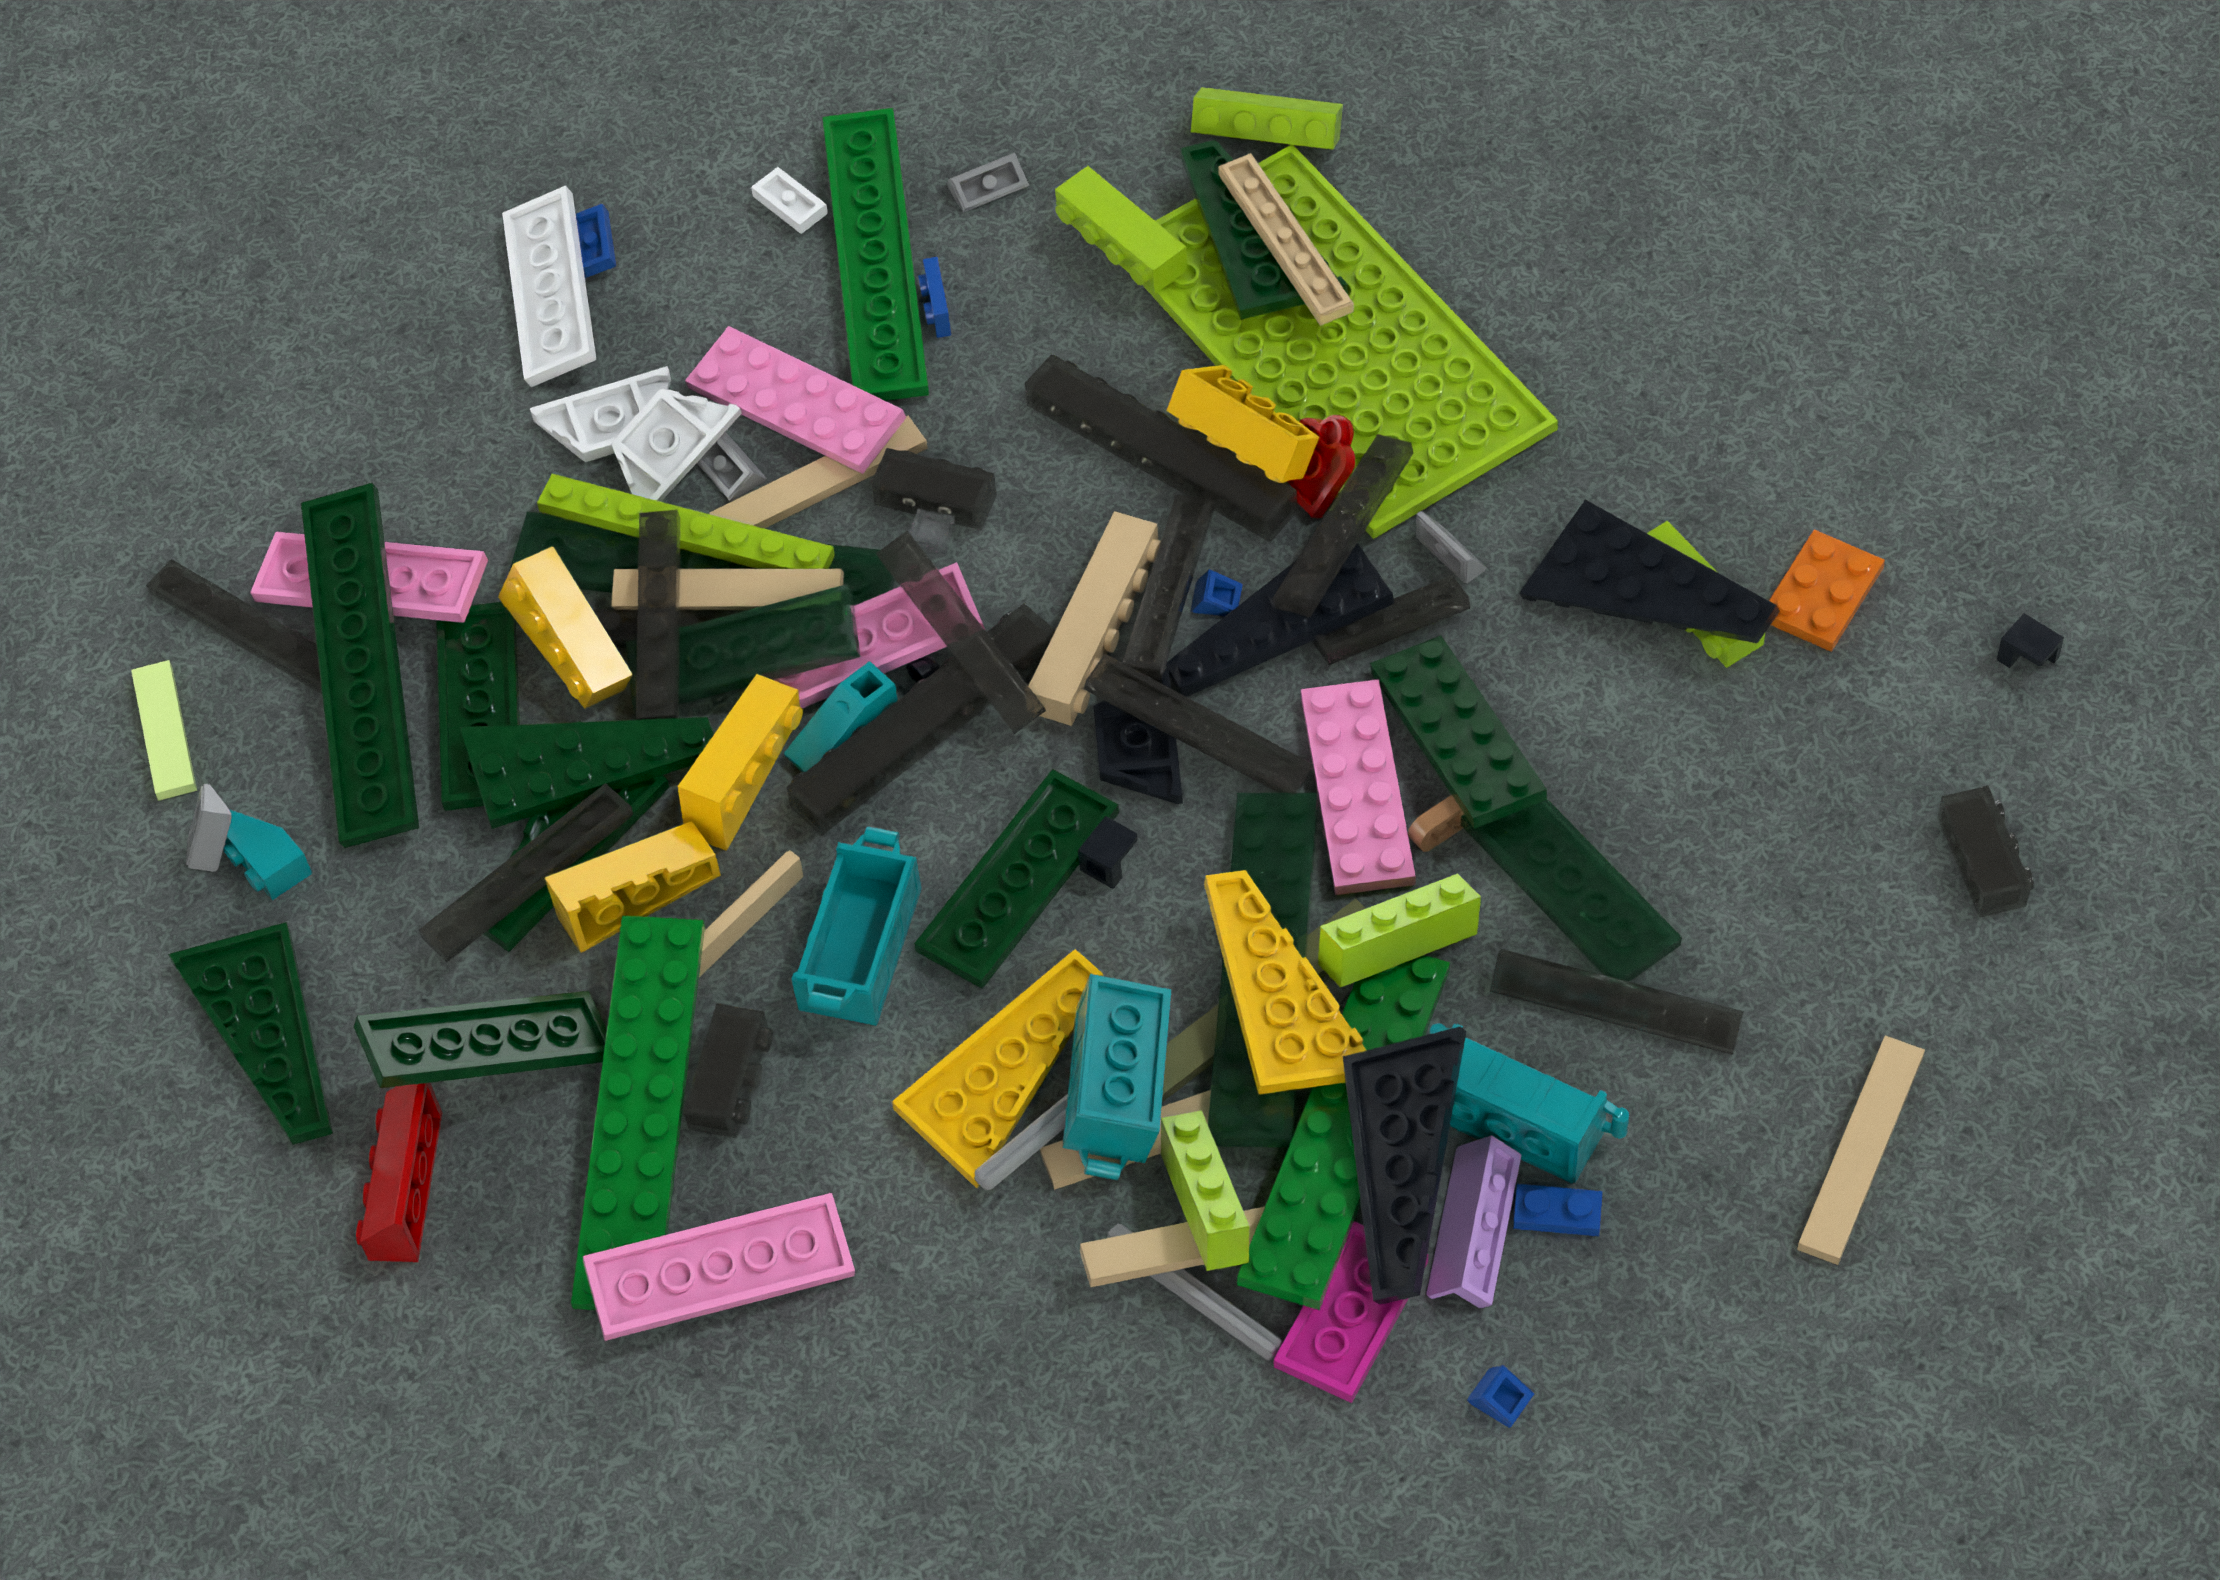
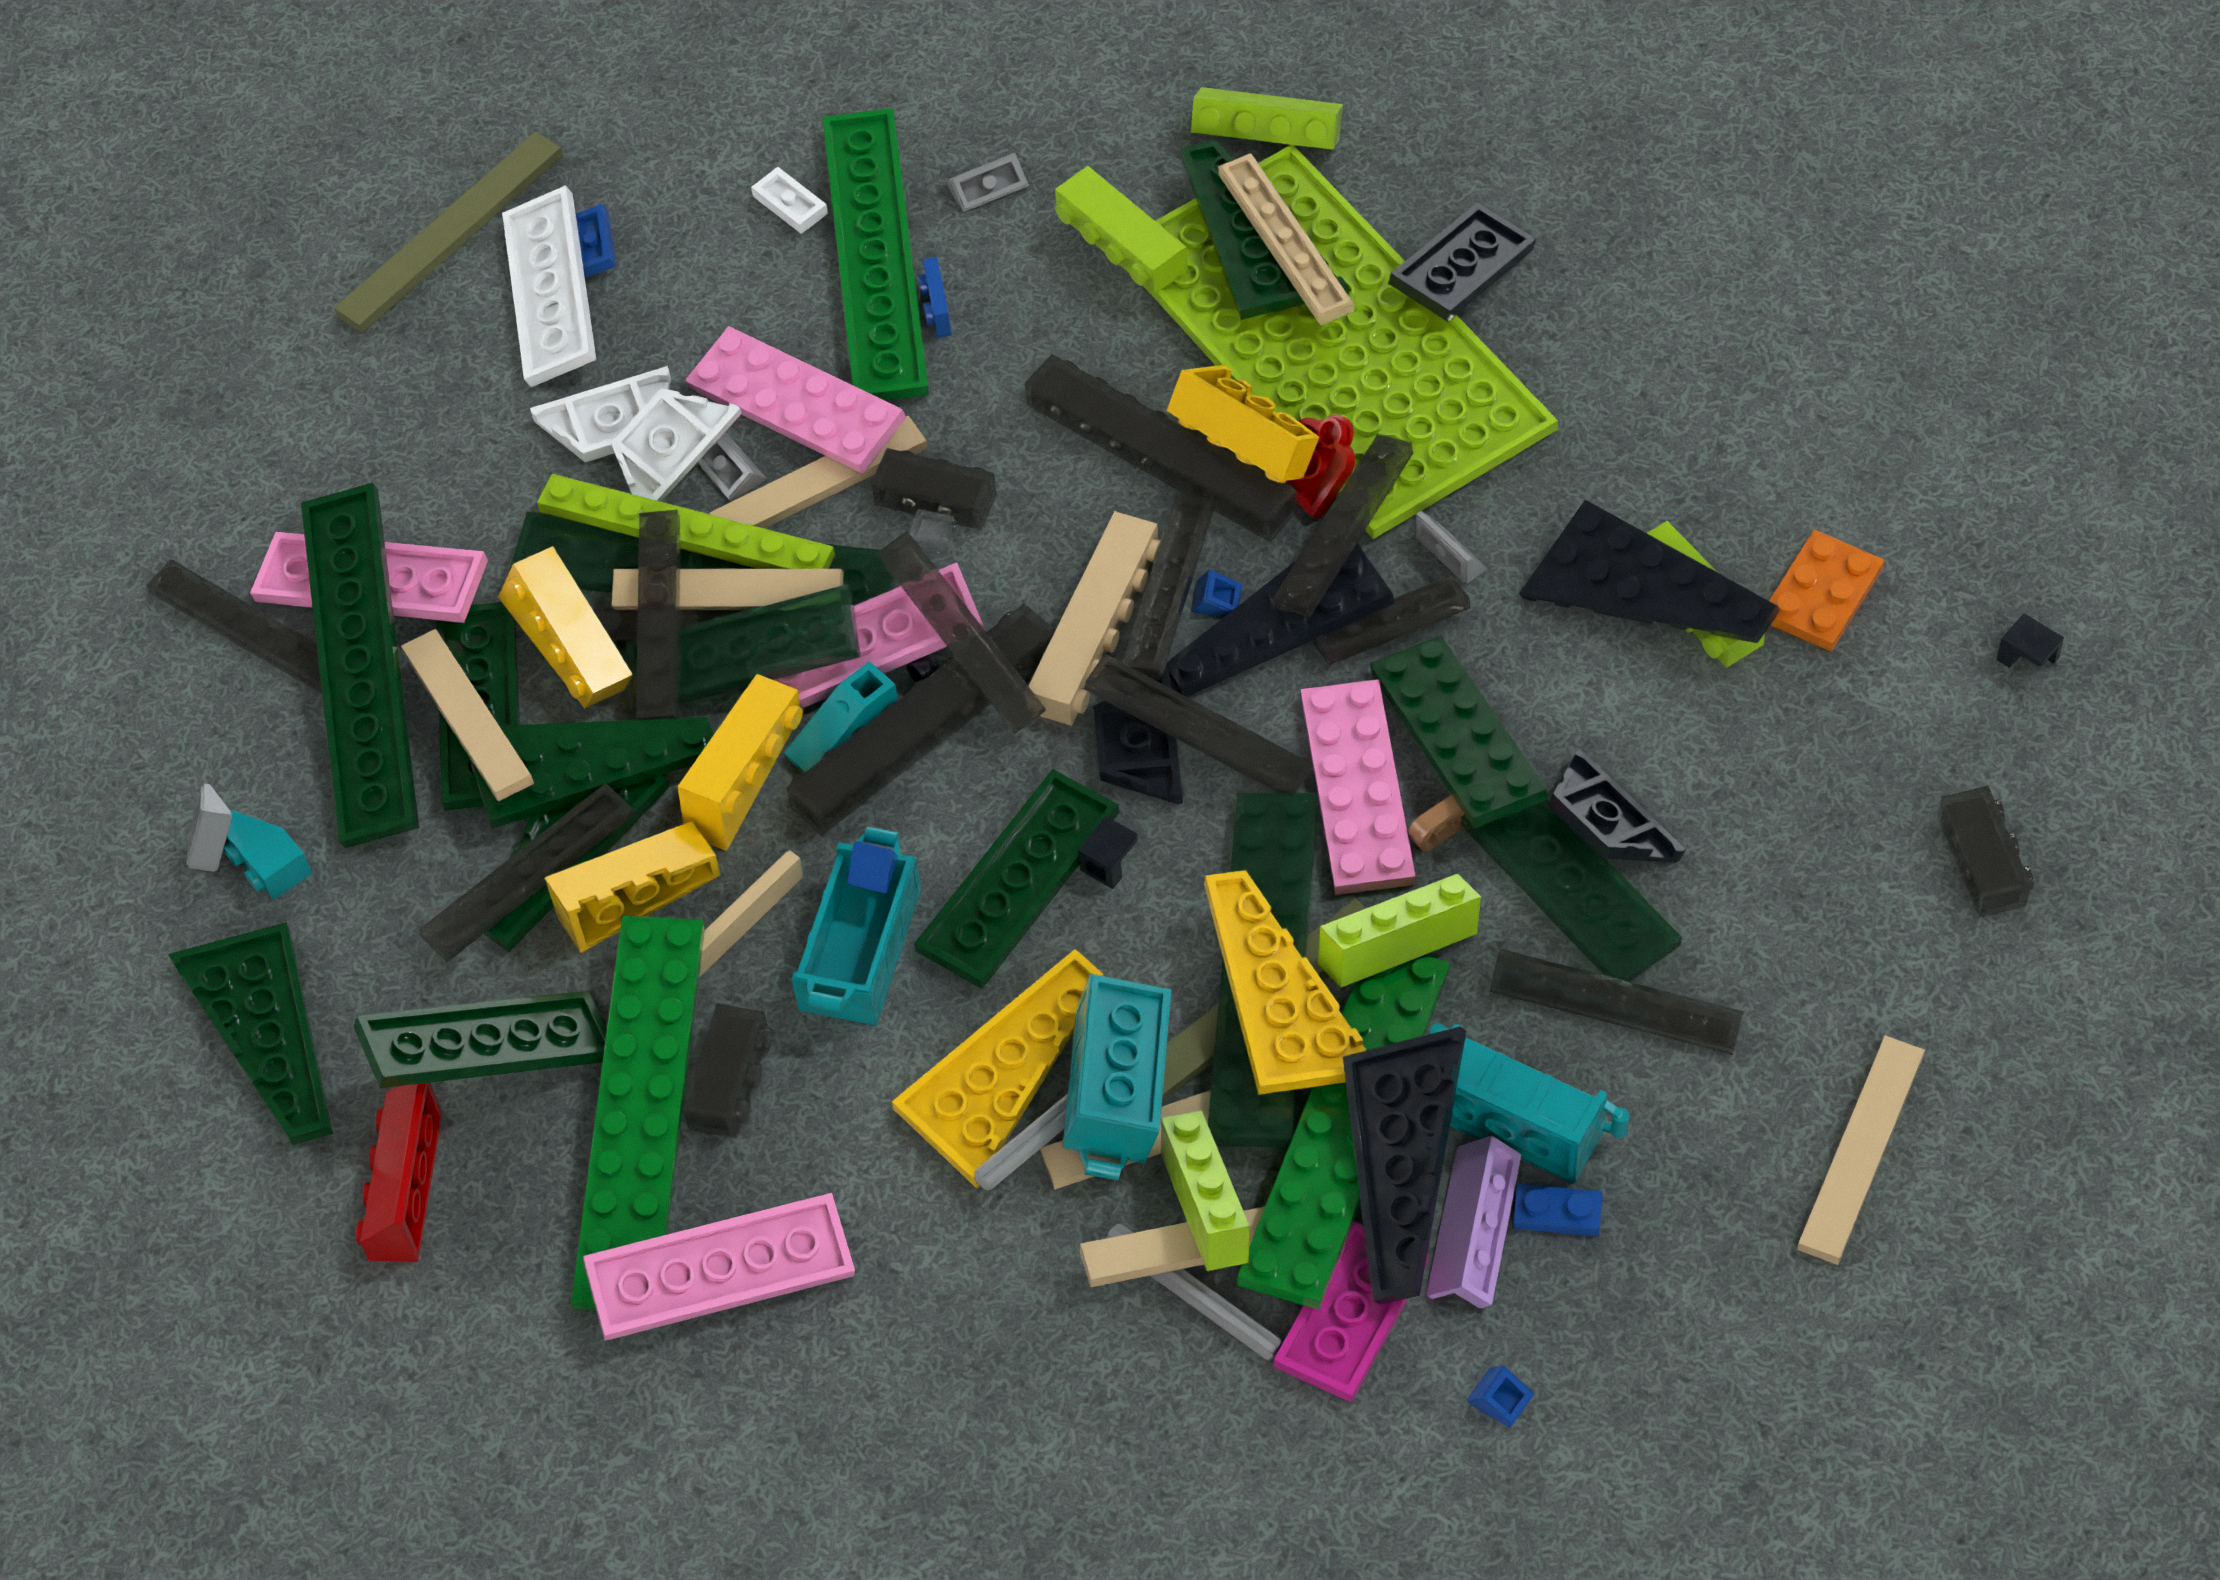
yellowish green tile [131,660,197,801] -> none
none -> olive tile [334,131,563,333]
none -> tan tile [401,629,534,801]
none -> blue slope [847,841,898,894]
none -> black plate [1388,202,1536,322]
none -> black wing [1547,749,1686,862]

